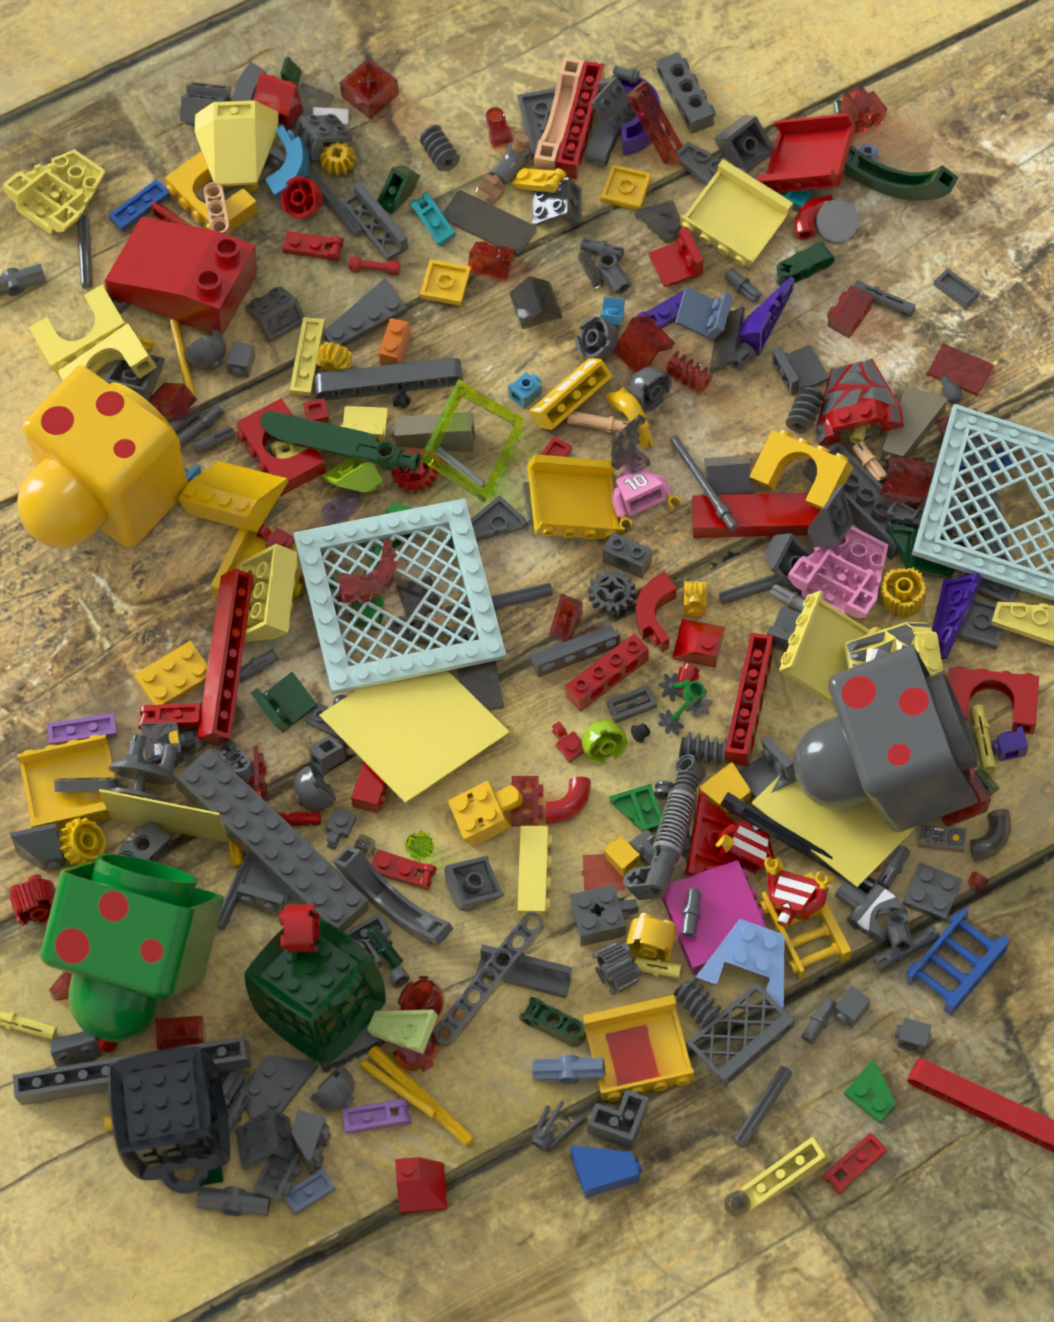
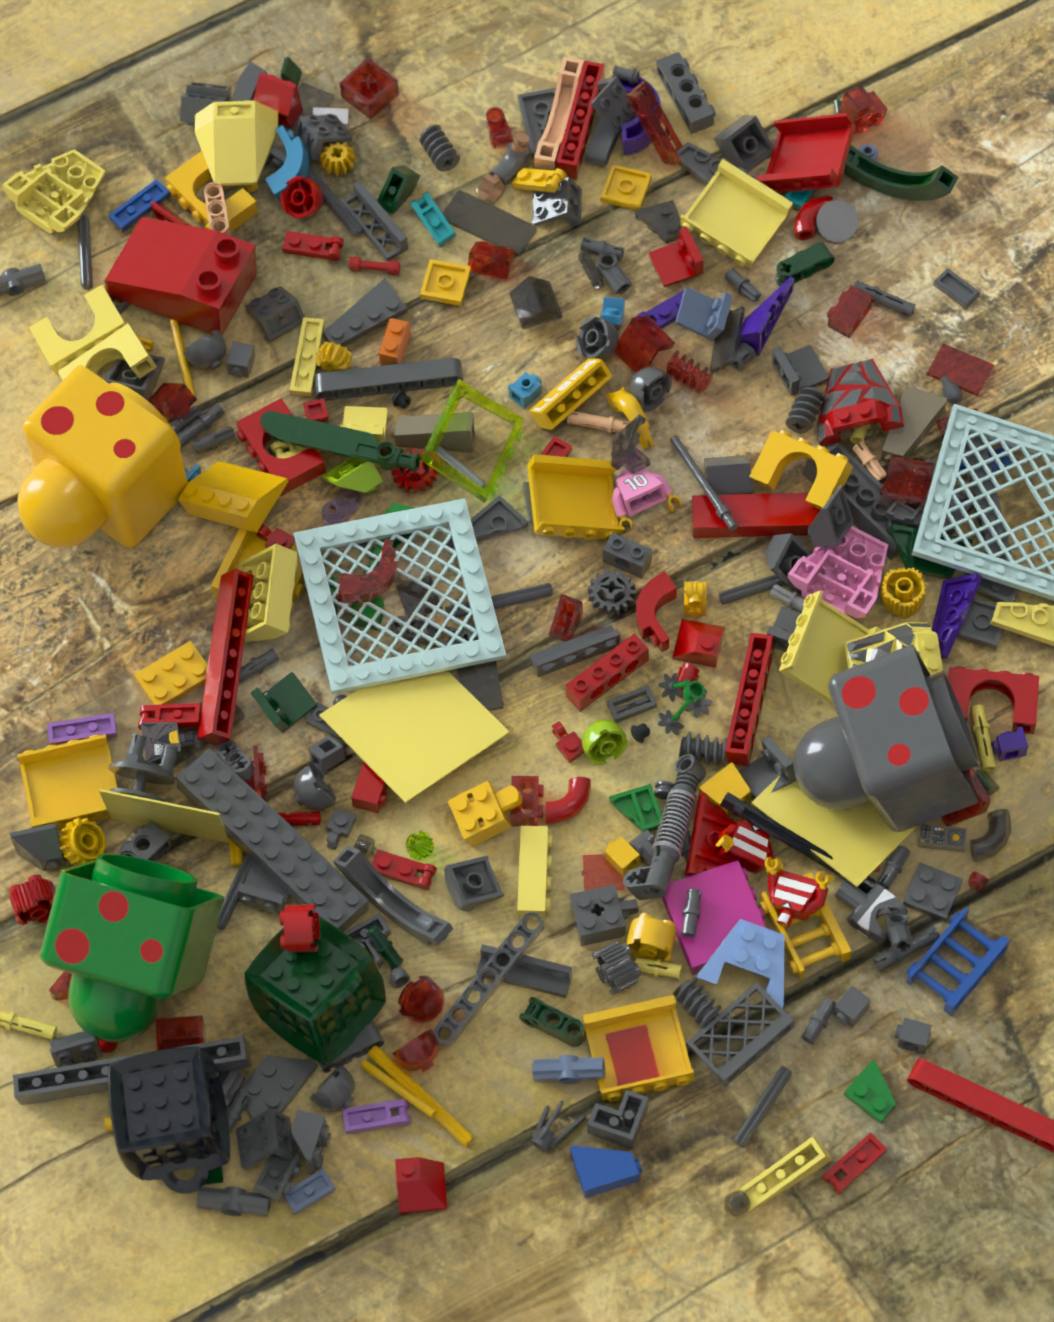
dark grey beam [54,777,119,792] -> none
yellowish green wing [367,1010,438,1054] -> none

